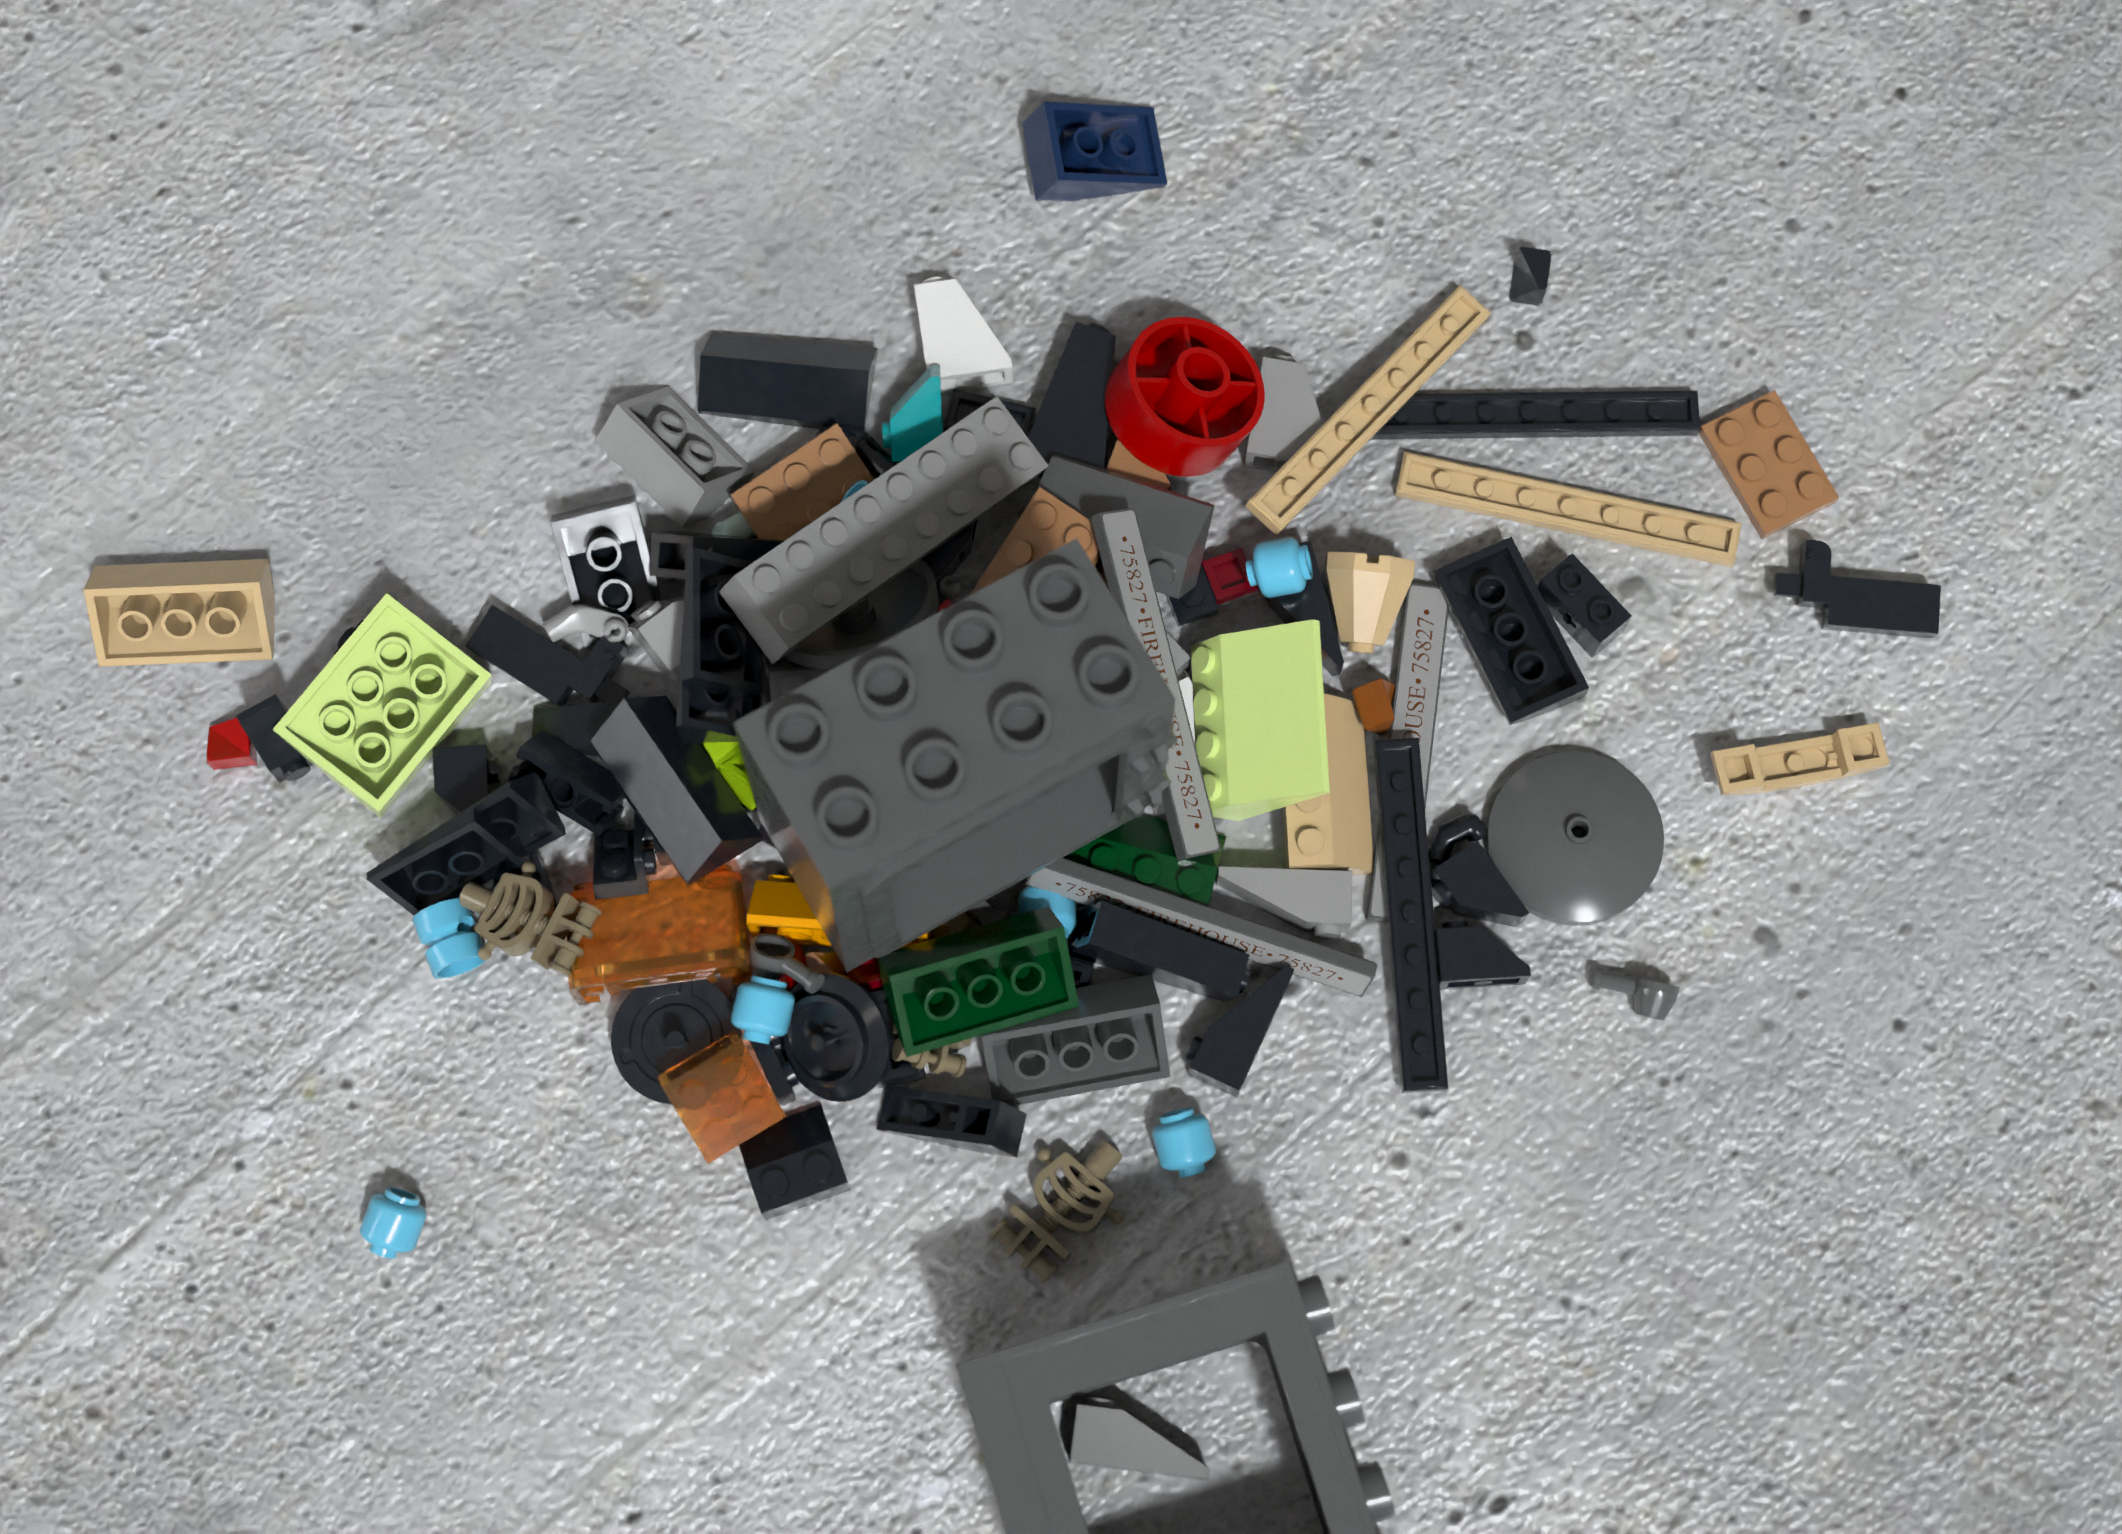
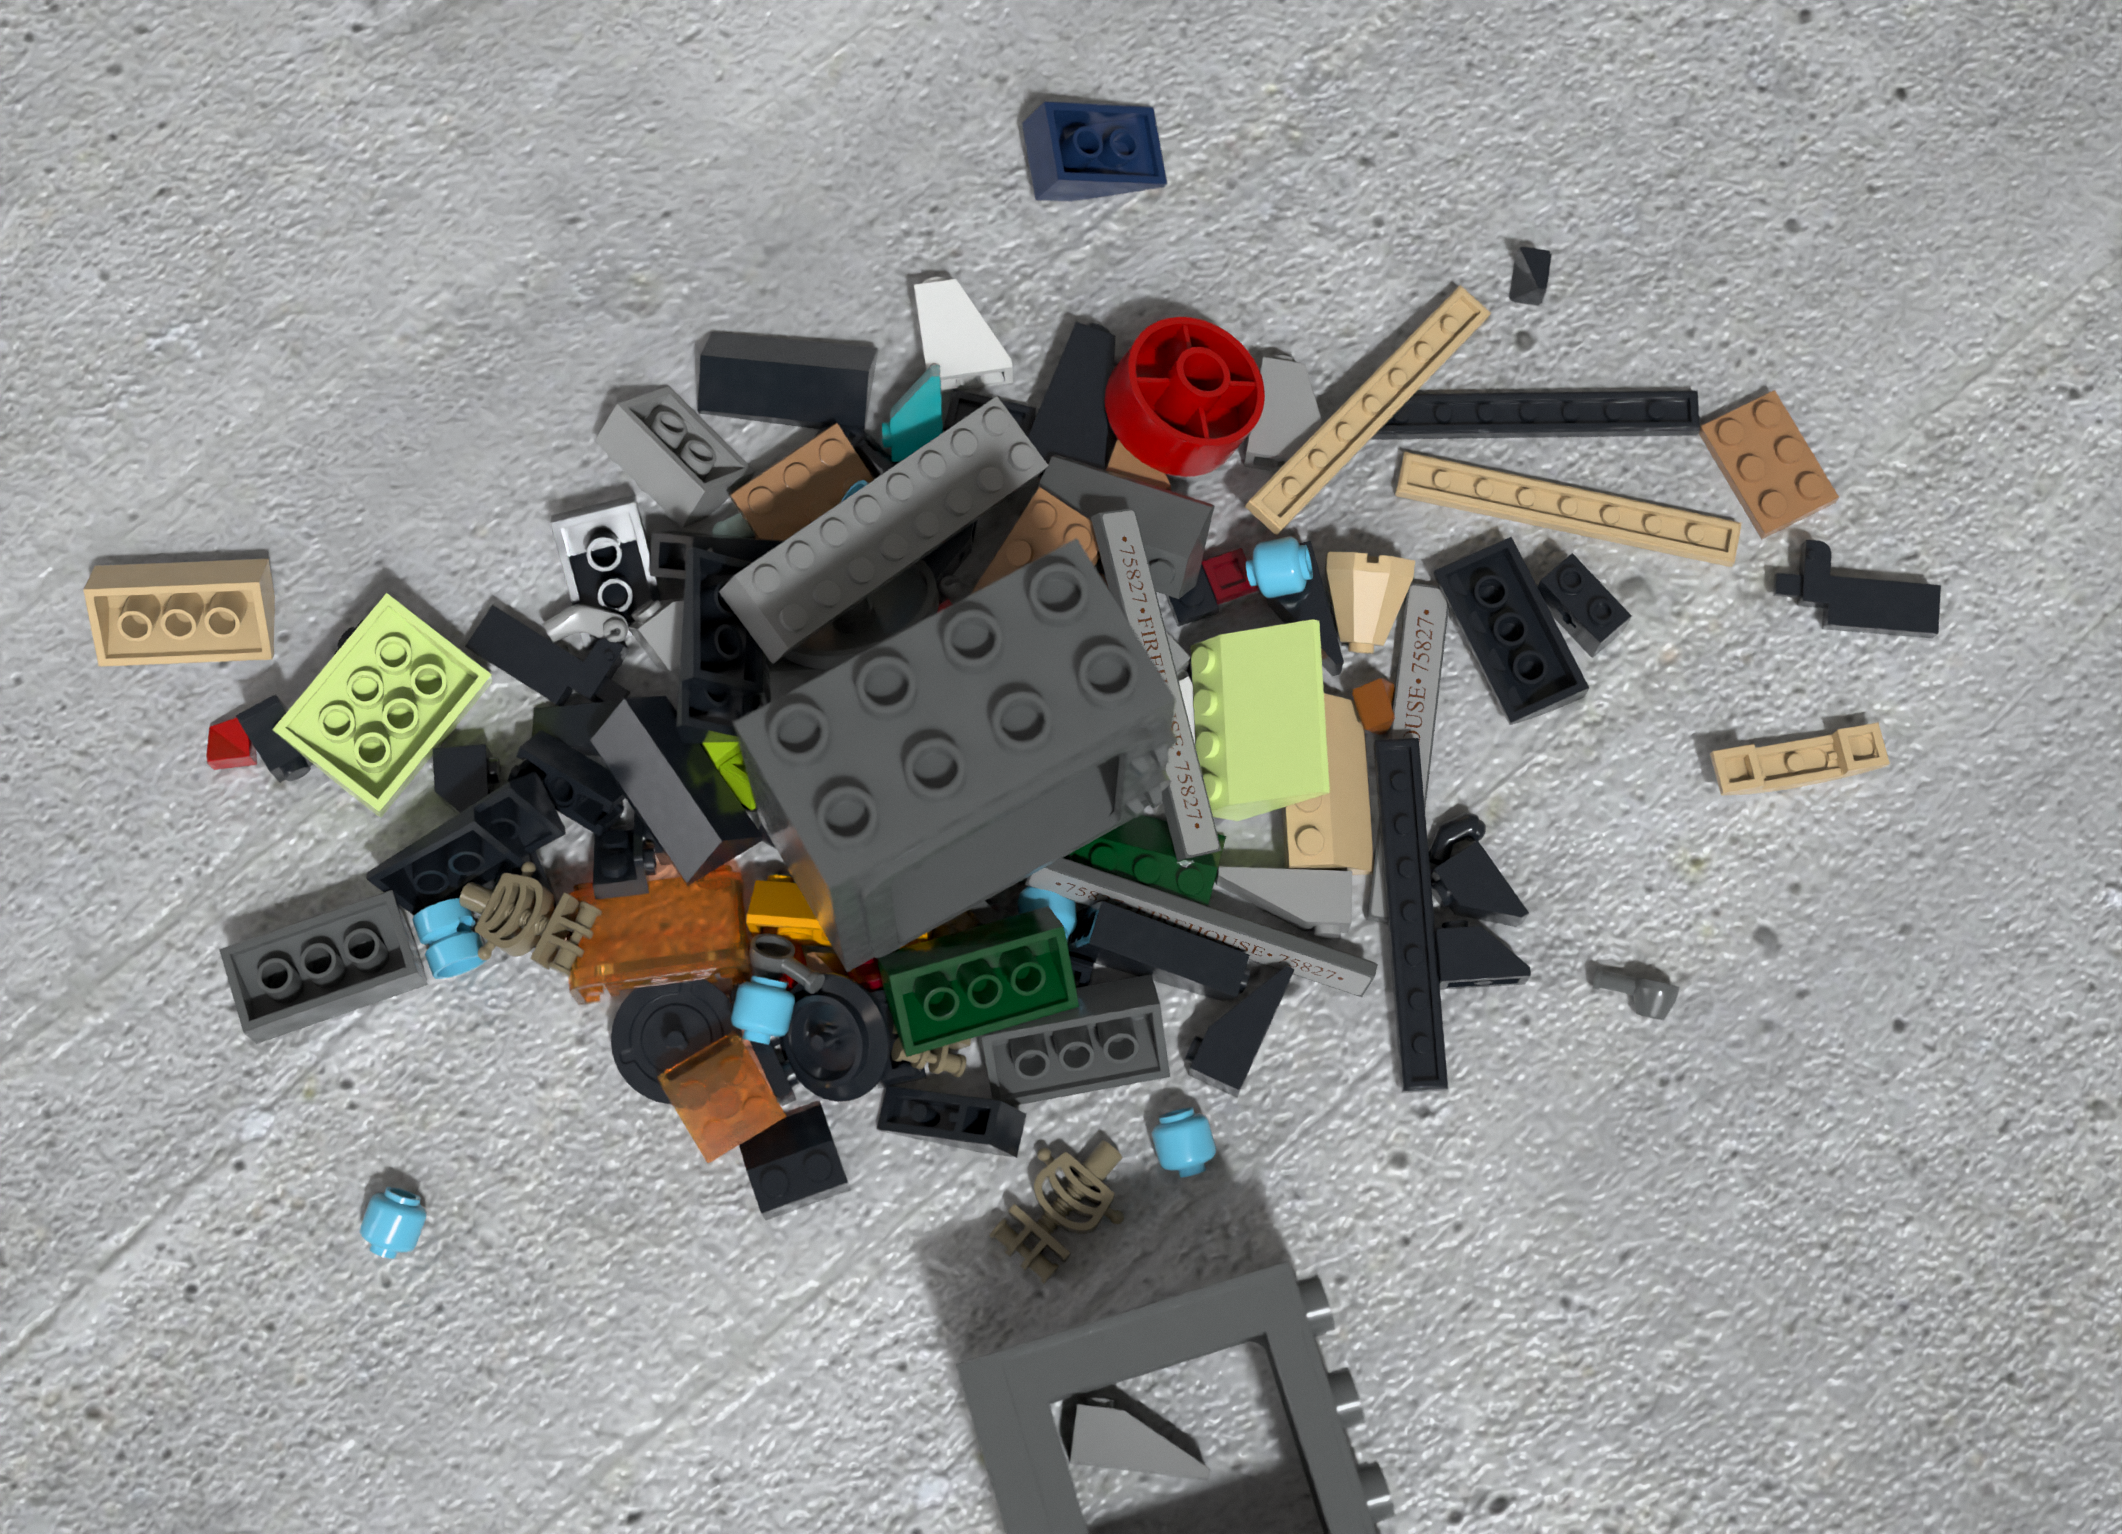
dark grey dish [1486,751,1664,926] -> none
none -> dark grey slope [219,890,428,1044]

